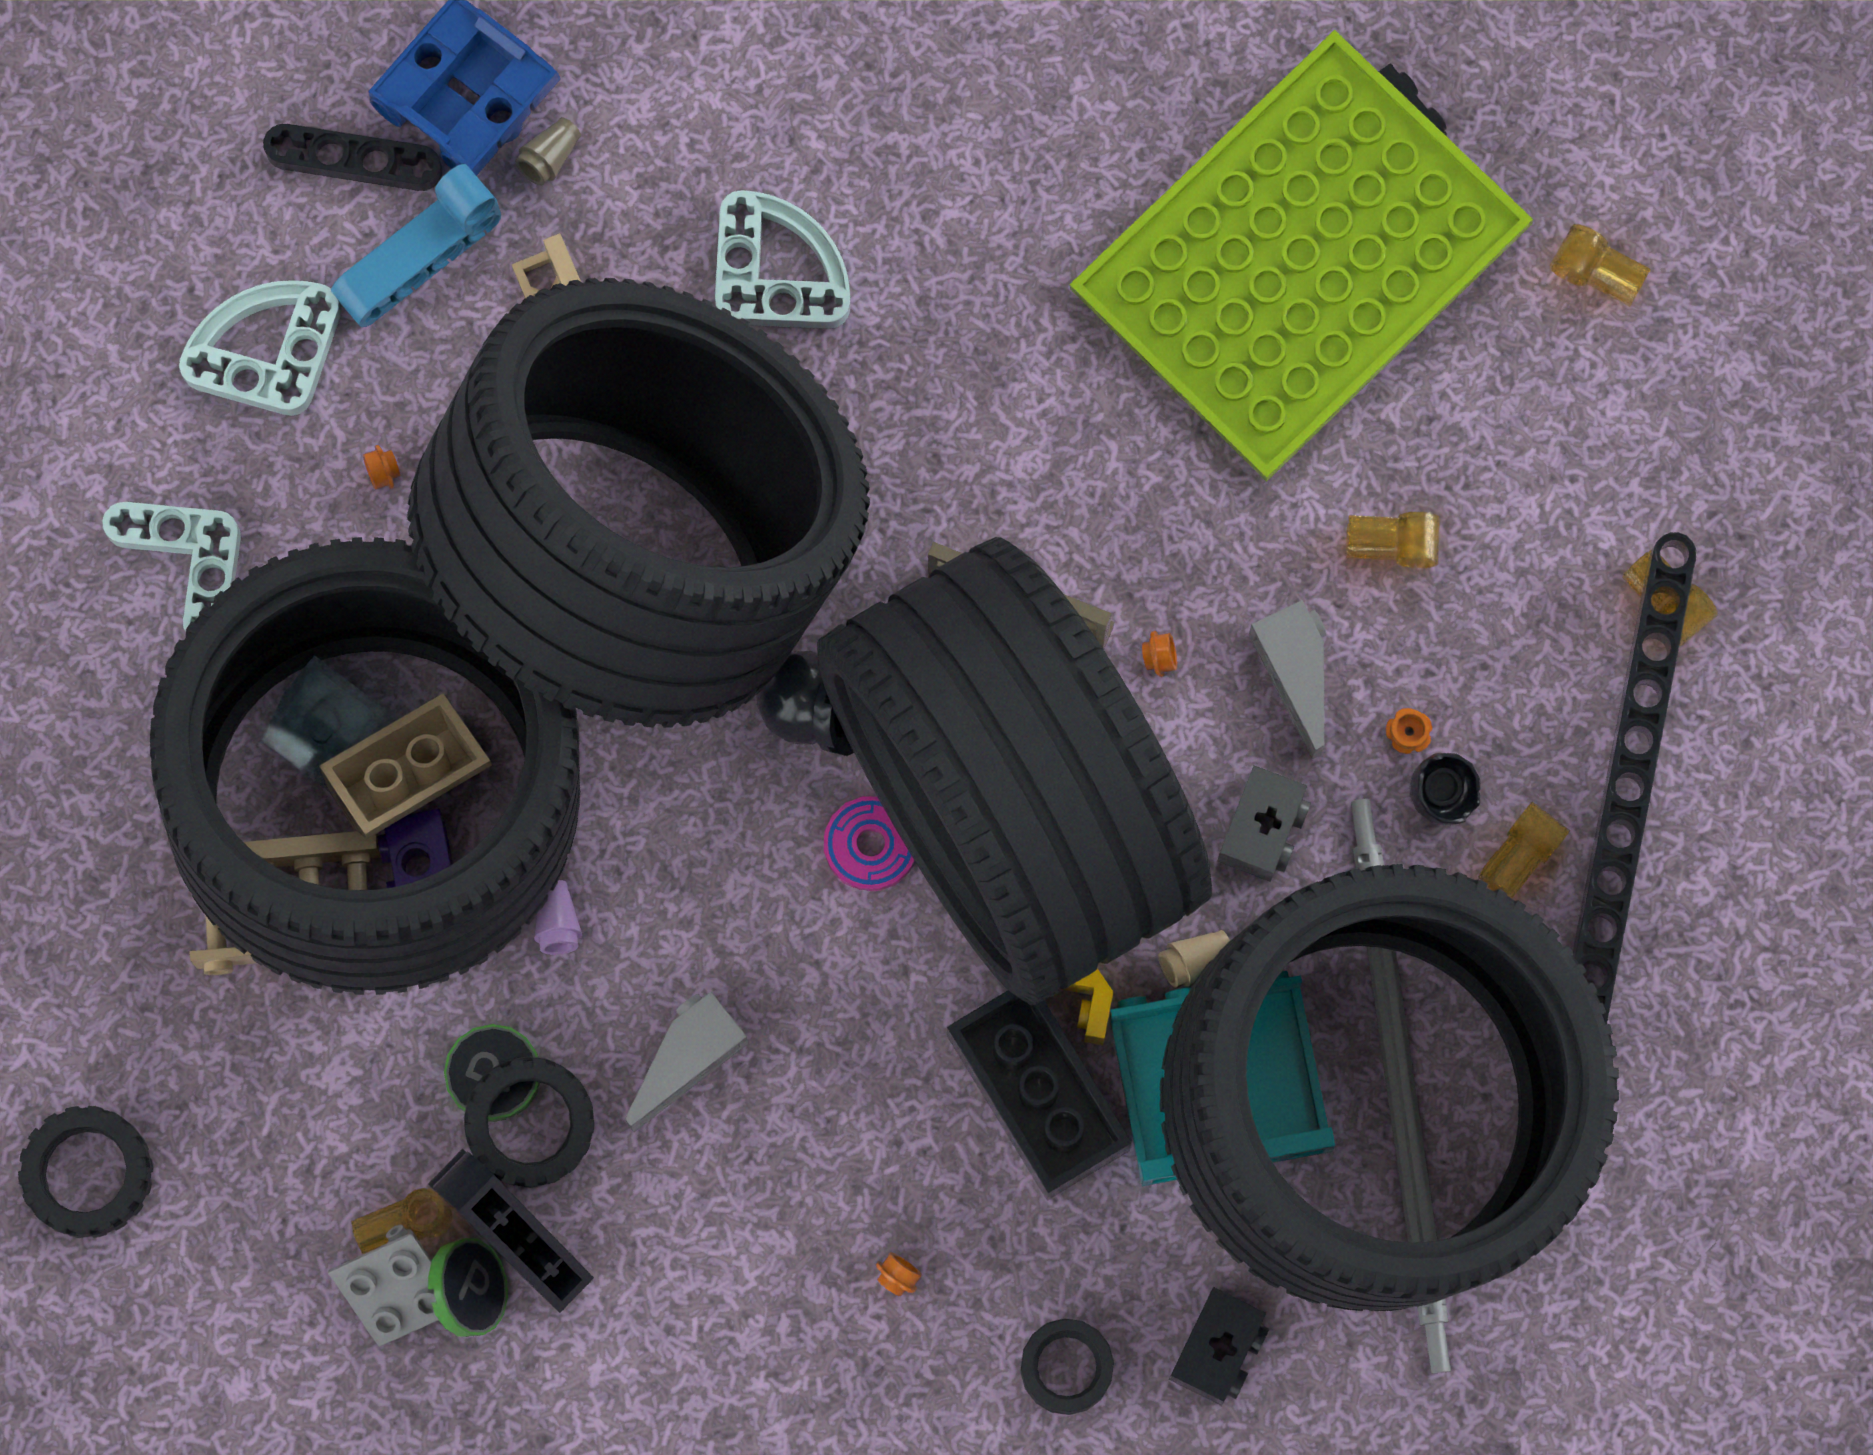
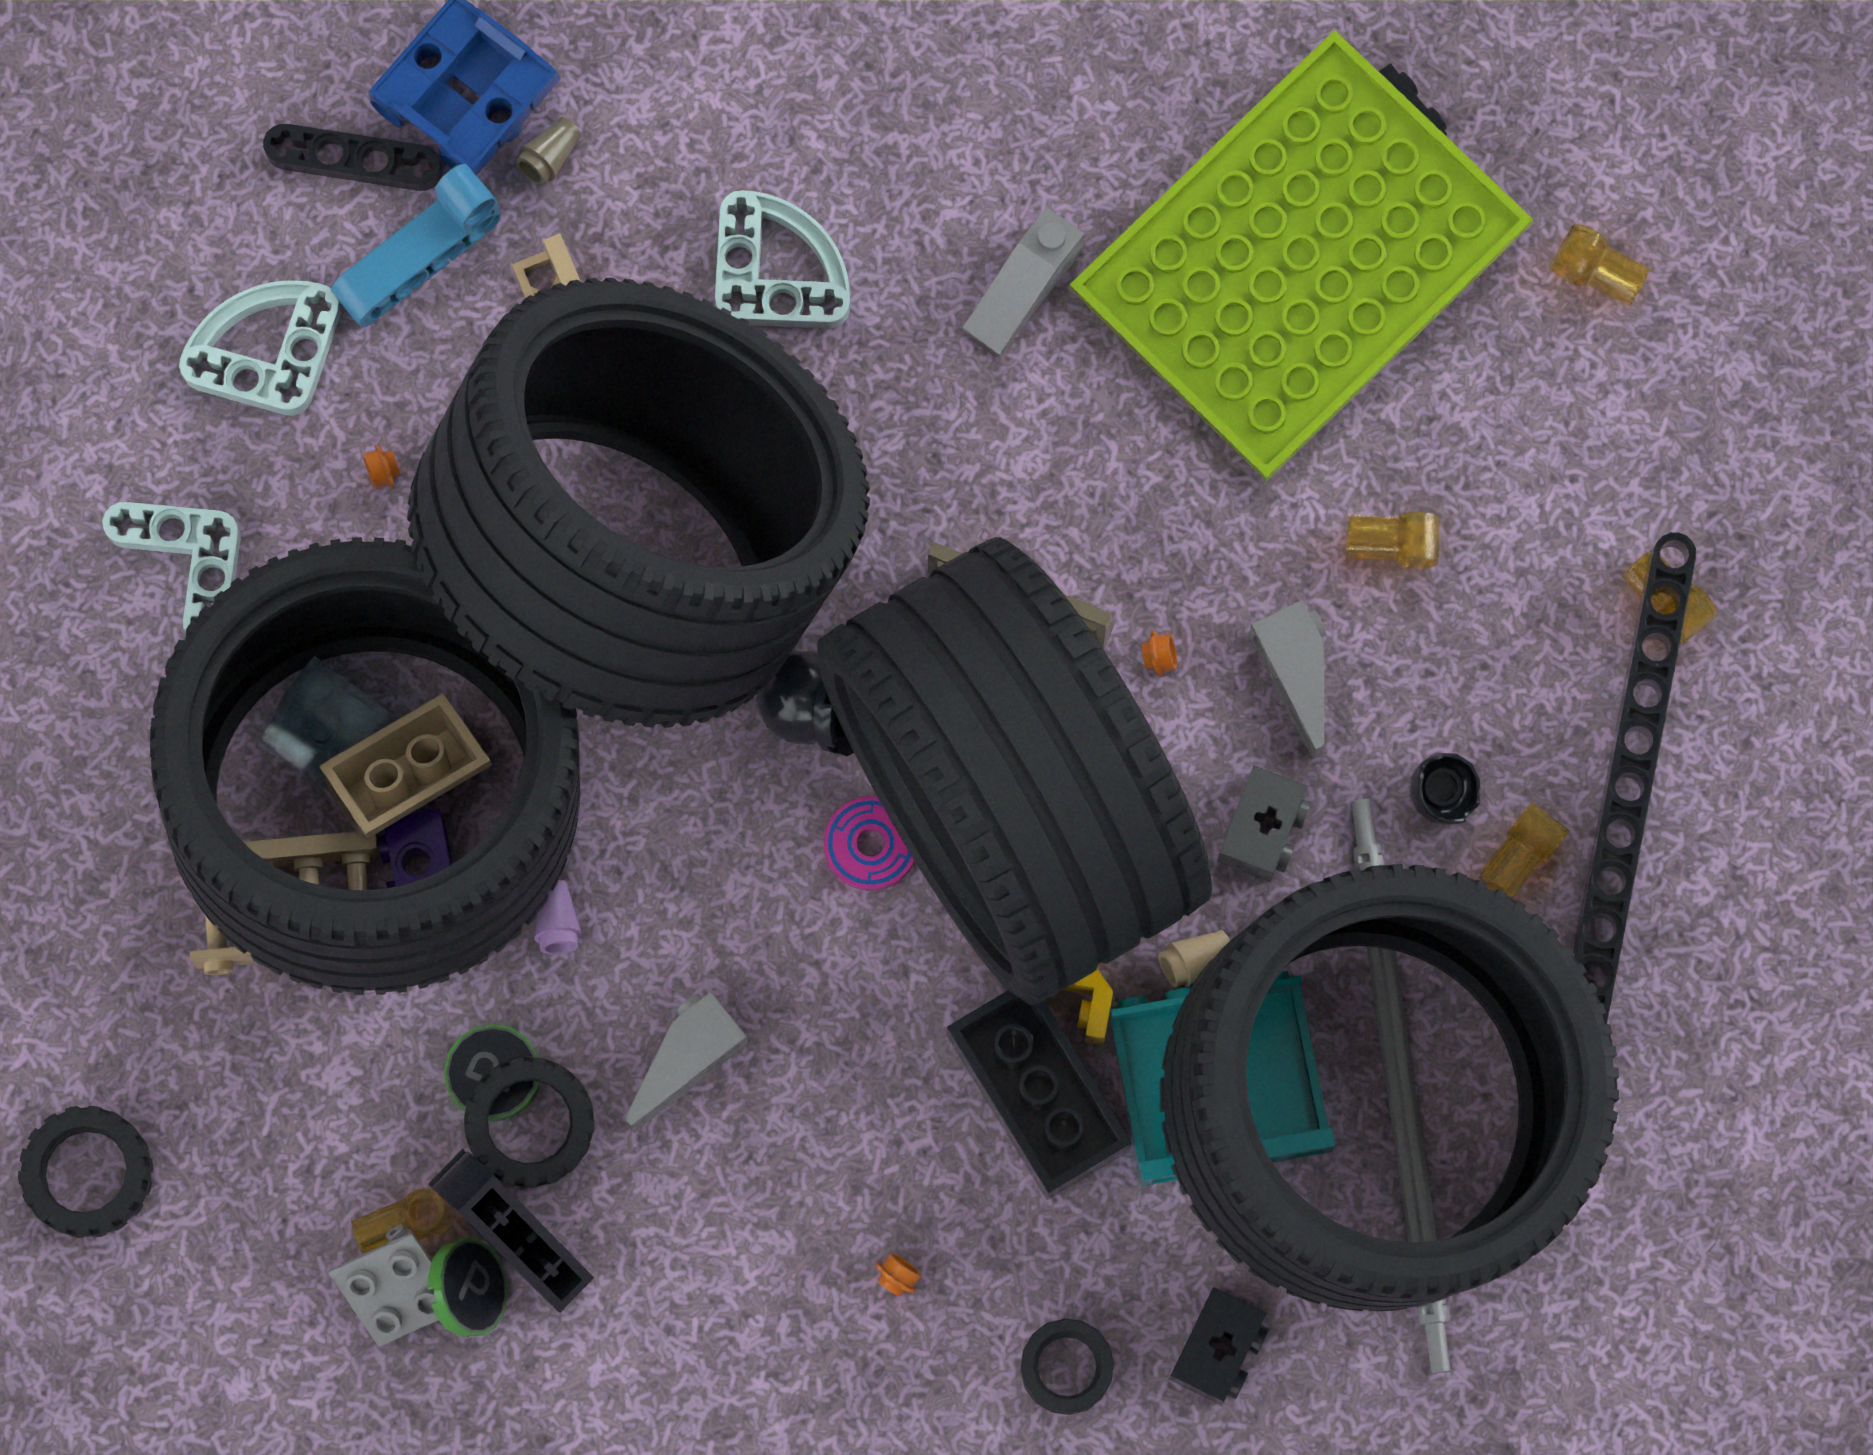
orange plate [1385,708,1433,754] -> none
none -> light grey slope [962,207,1084,357]

